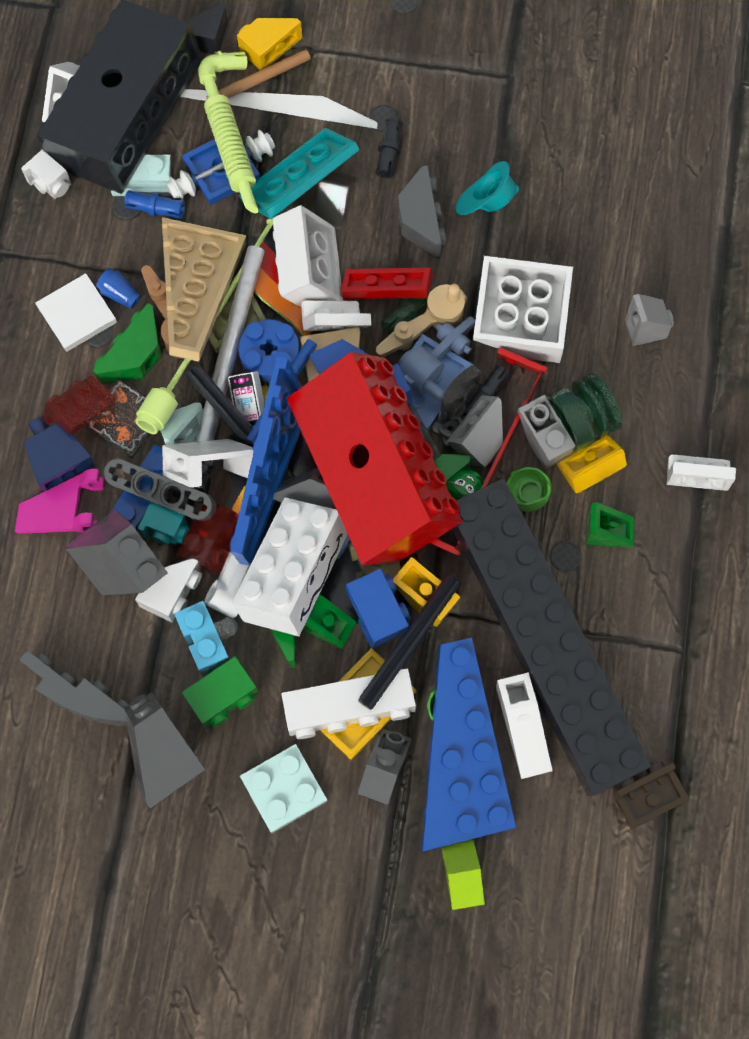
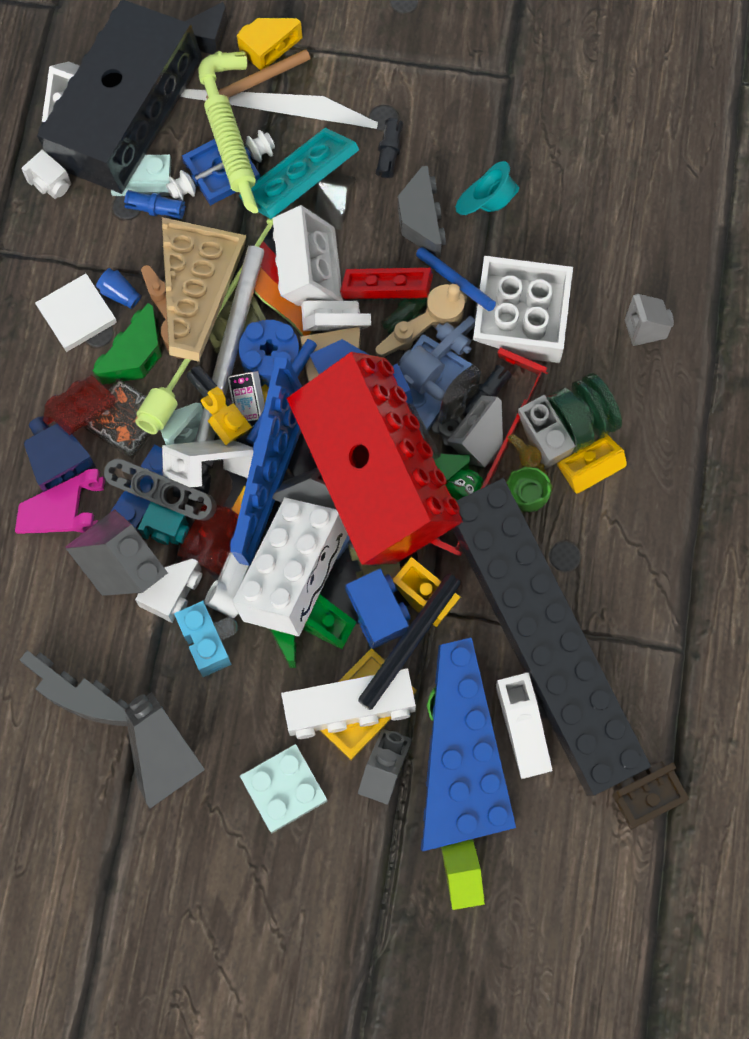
green brick [182,656,258,728] -> none
green slope [586,502,634,548] -> none
white bracket [667,455,736,491] -> none
none -> yellow plate [201,386,252,445]
none -> blue bar [416,247,496,311]
none -> clear yellow piece [507,434,548,476]

